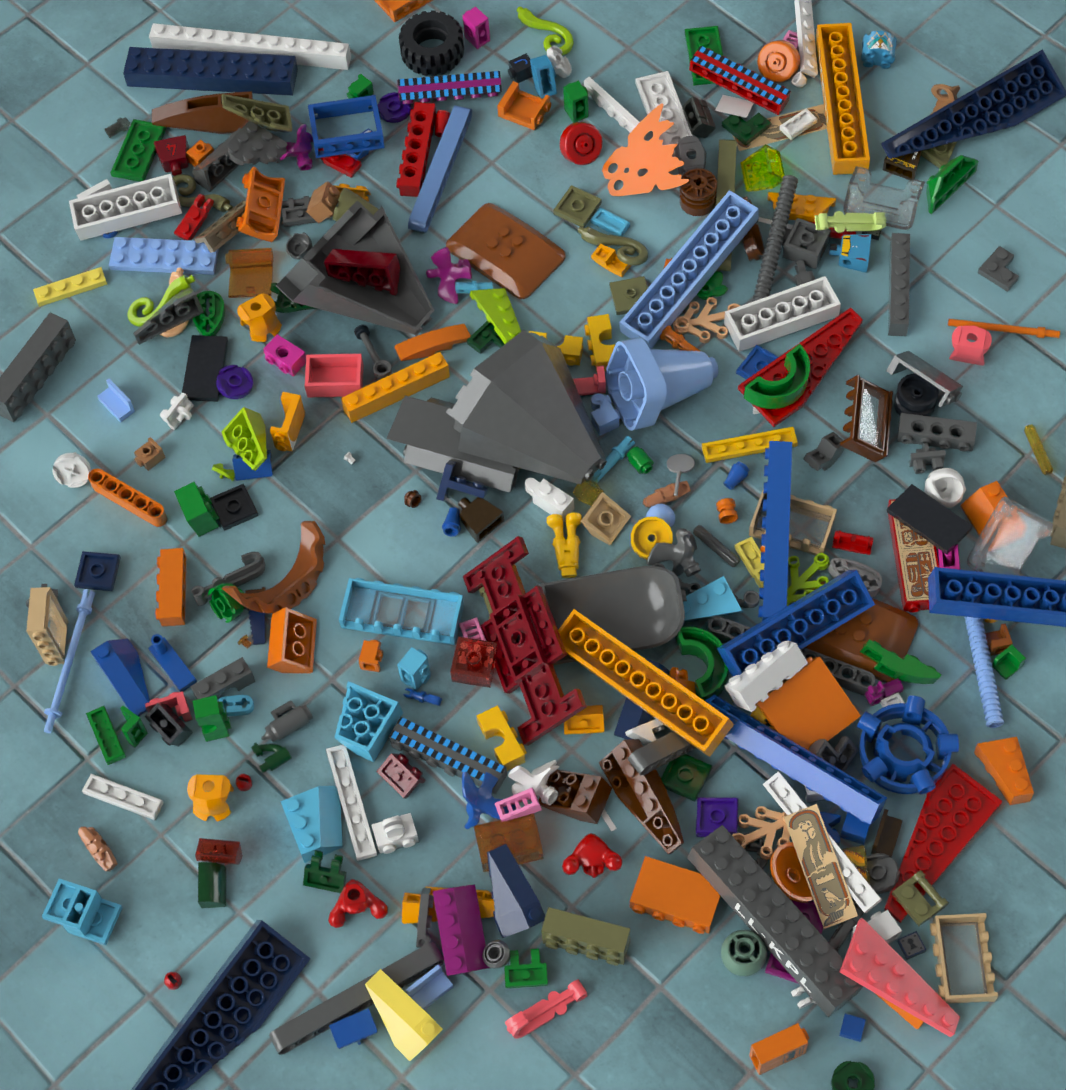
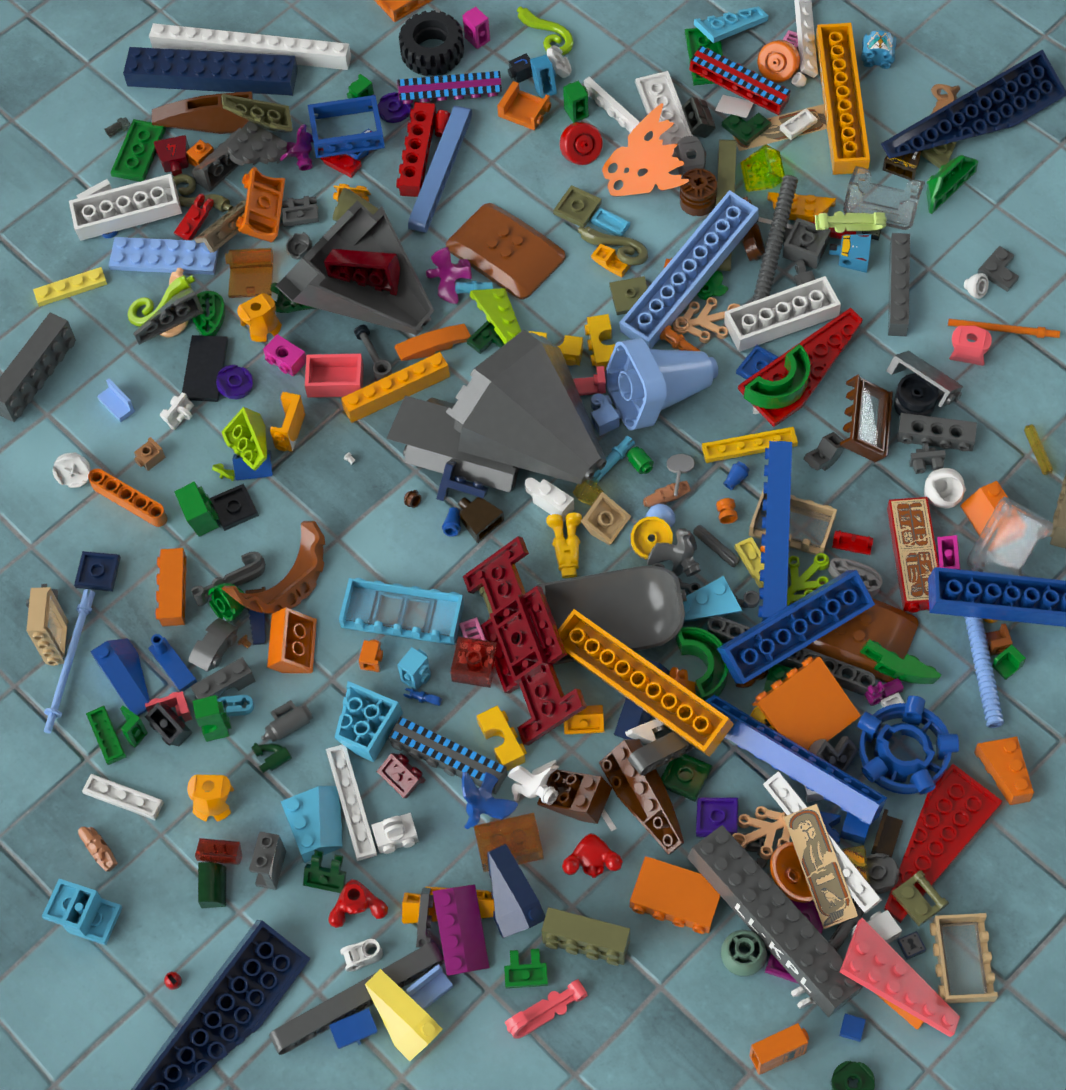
red hinge [236,774,252,791] -> none
medium nougat brick [306,181,340,223] -> none
flat silver cone [483,940,510,969] -> none
bright pink slope [495,787,542,822] -> none
white wedge [725,641,808,712] -> none
black tile [887,484,973,554] -> none
none -> dark grey brick [188,618,238,672]
none -> dark grey panel [249,832,286,890]
none -> white piece [340,939,383,972]
none -> medium azure wing [694,6,769,43]
none -> white brick [964,273,989,299]

